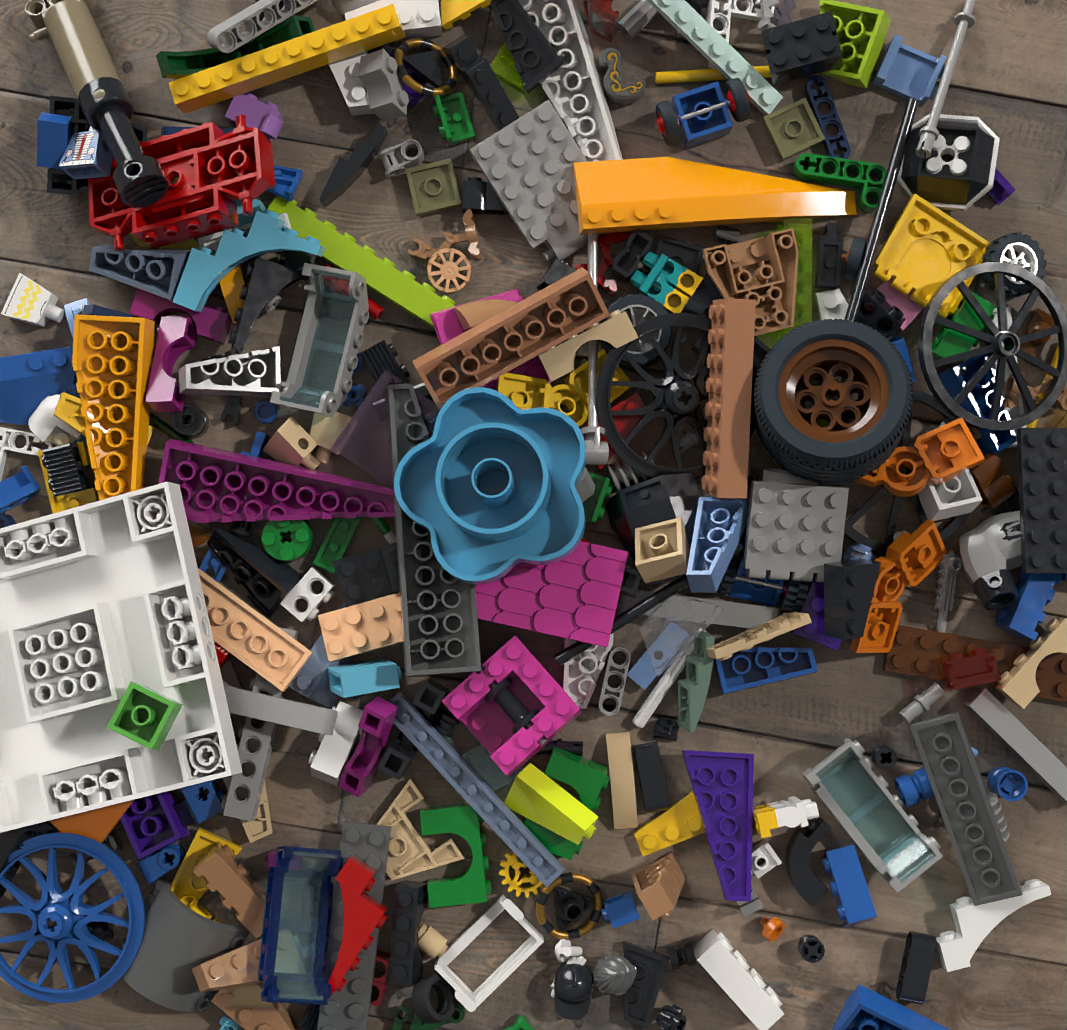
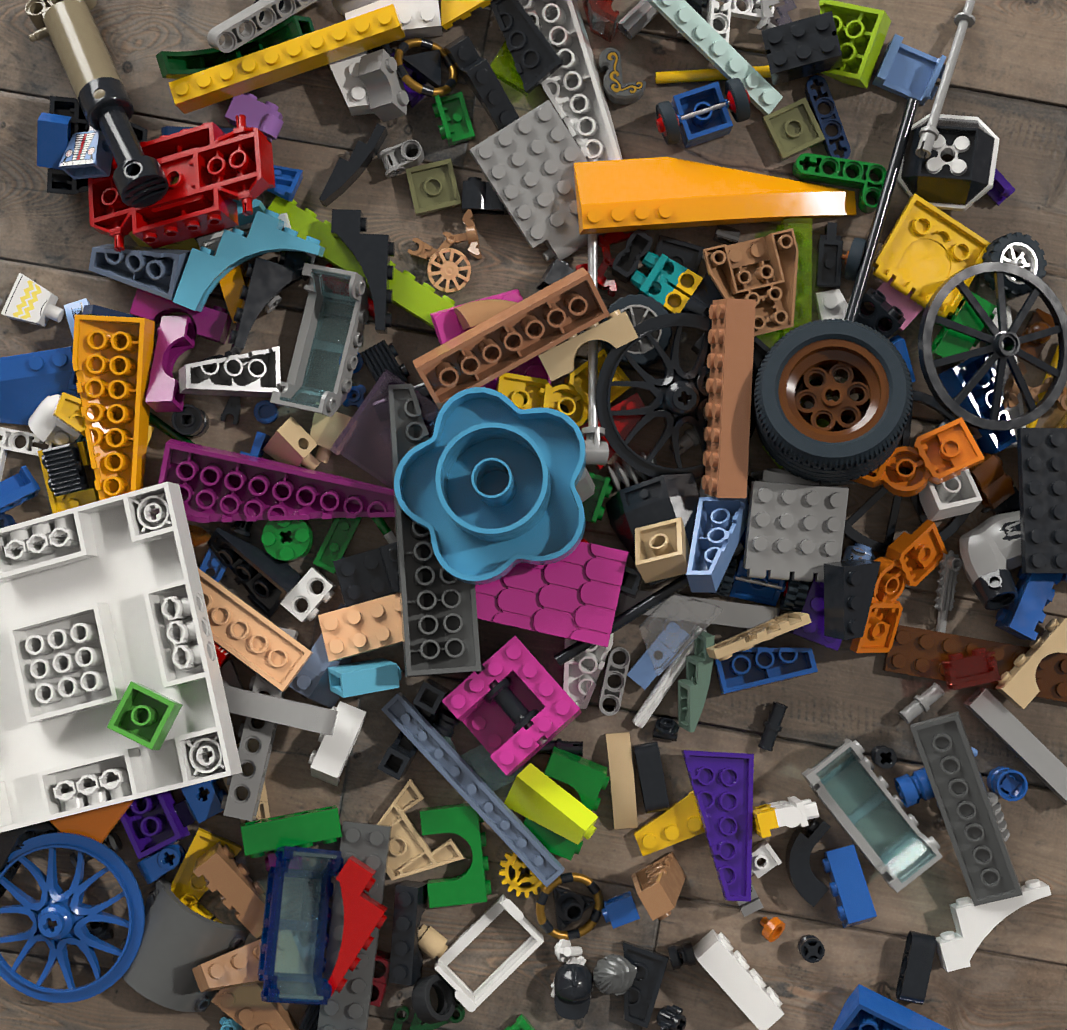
magenta arch [338,697,399,798] -> none
none -> green brick [240,805,342,858]
none -> black arch [331,209,395,334]
none -> black pin [758,701,788,751]

